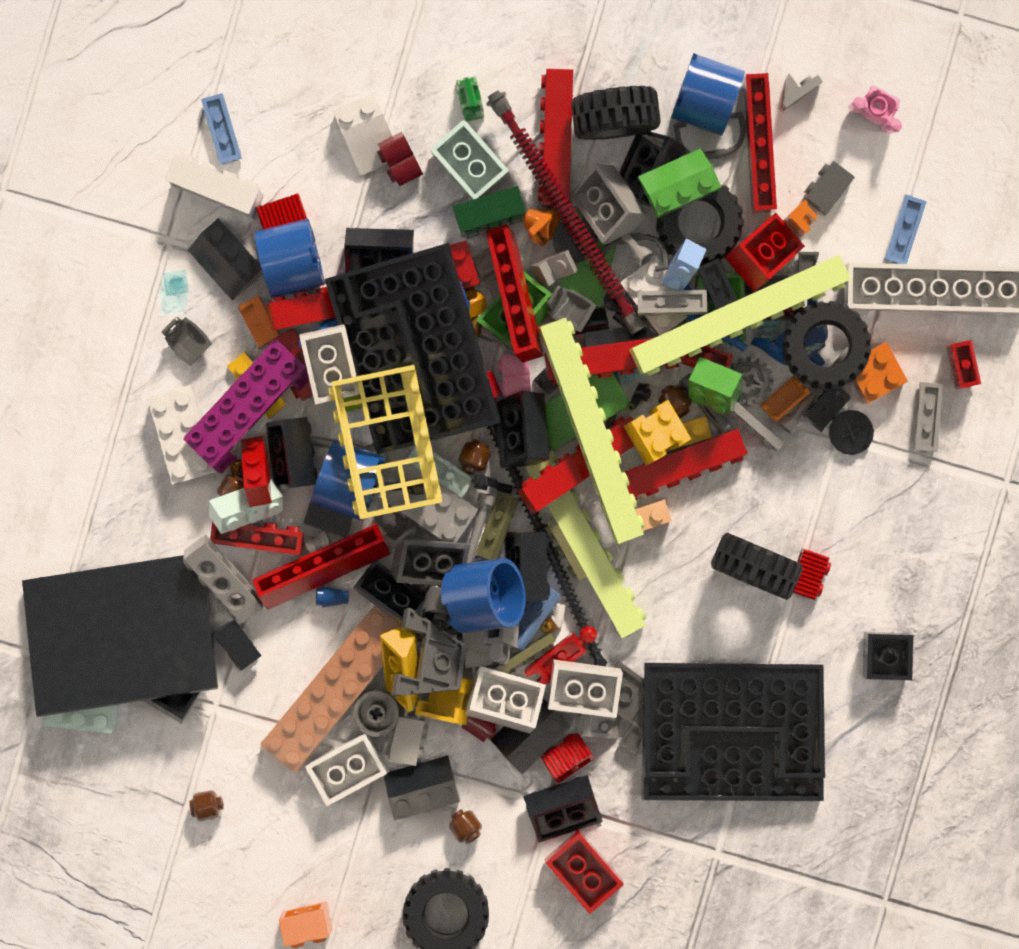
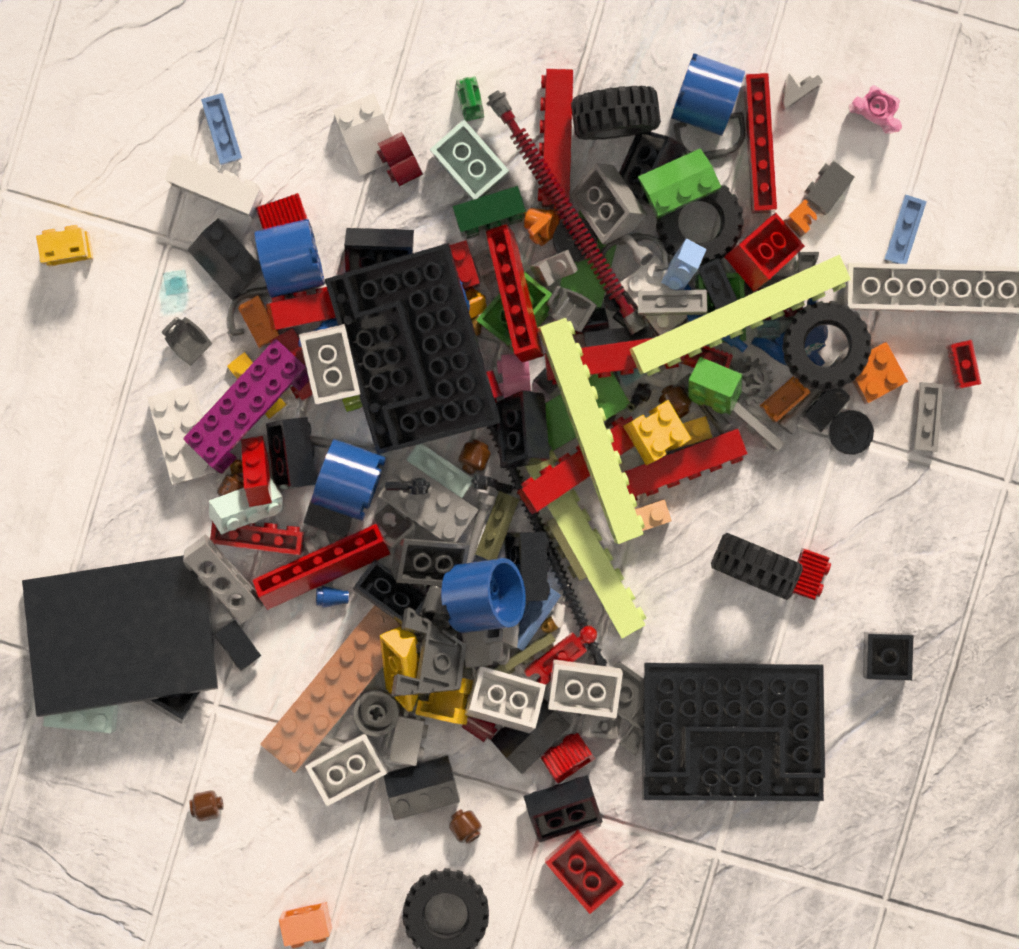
light yellow window [328,365,443,519] -> none
none -> yellow piece [36,225,94,267]
none -> dark grey piece [228,286,294,336]

